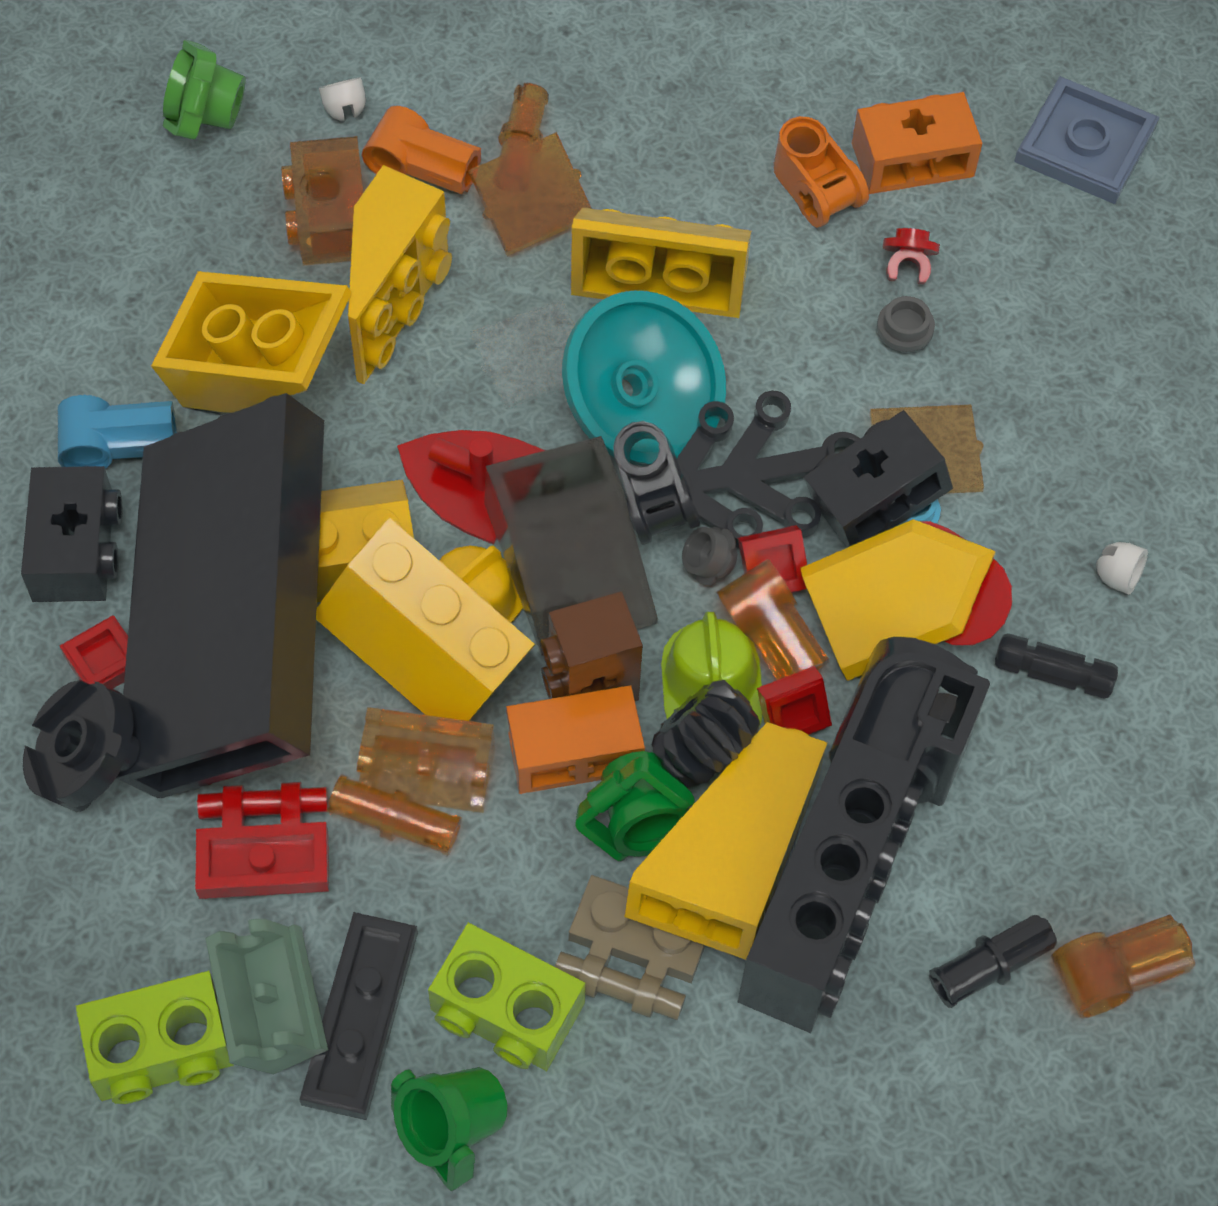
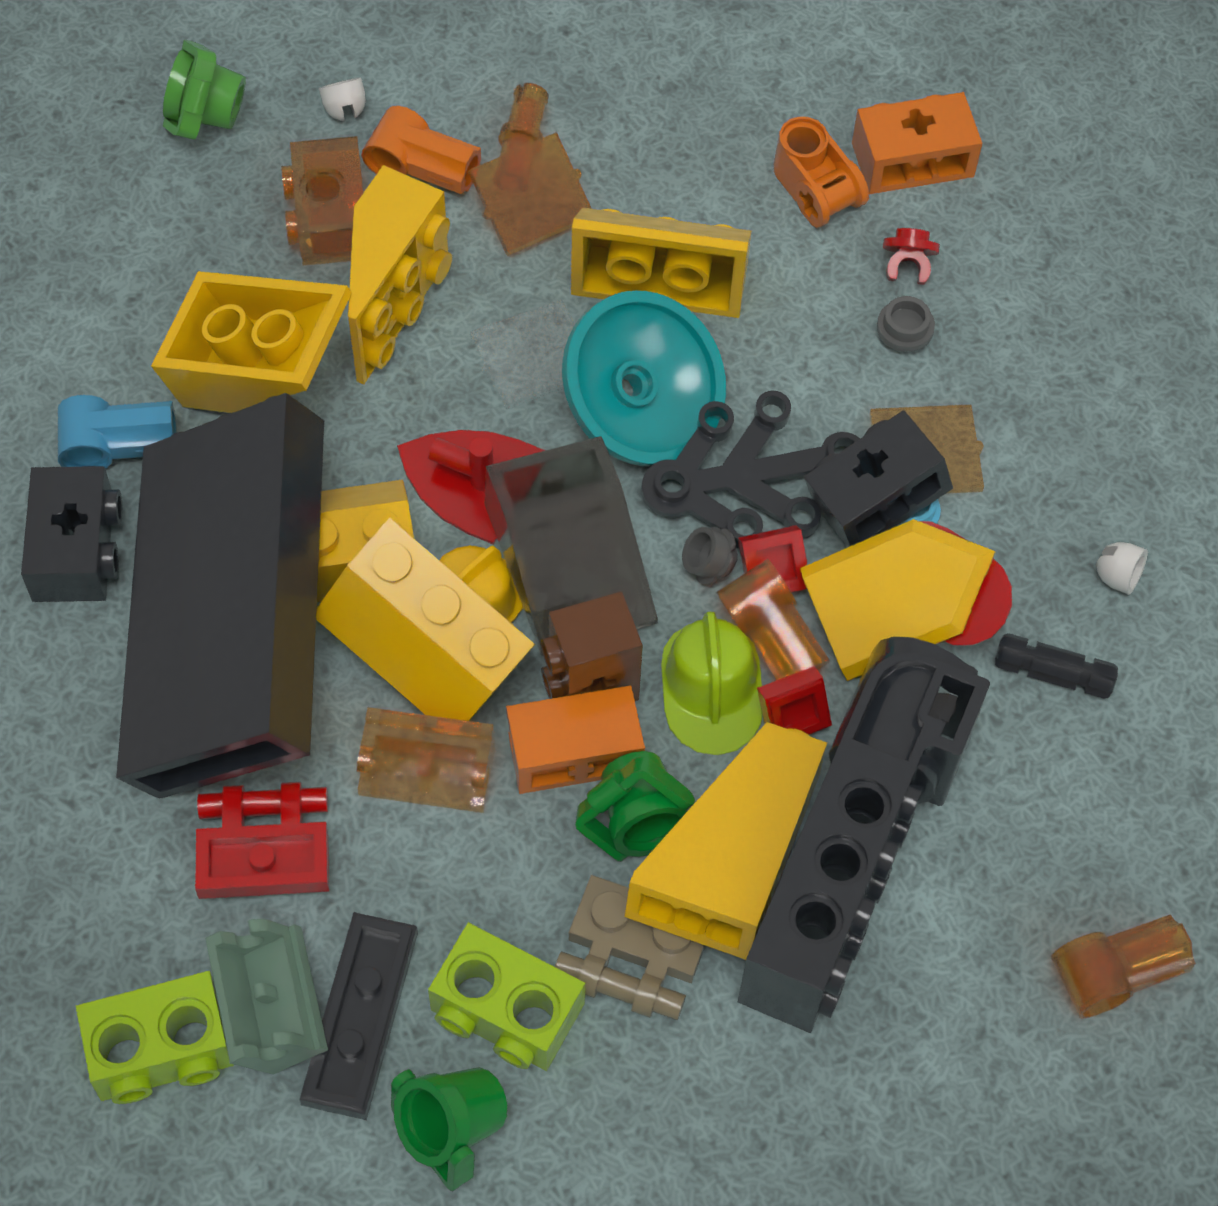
black plate [23,680,140,812] -> none
red tile [59,615,128,689] -> none
clear orange pin [327,774,462,856] -> none
black piece [613,421,700,545] -> none
black gear [651,680,760,787] -> none
black axle [929,915,1057,1008] -> none
sand blue tile [1014,76,1160,204] -> none

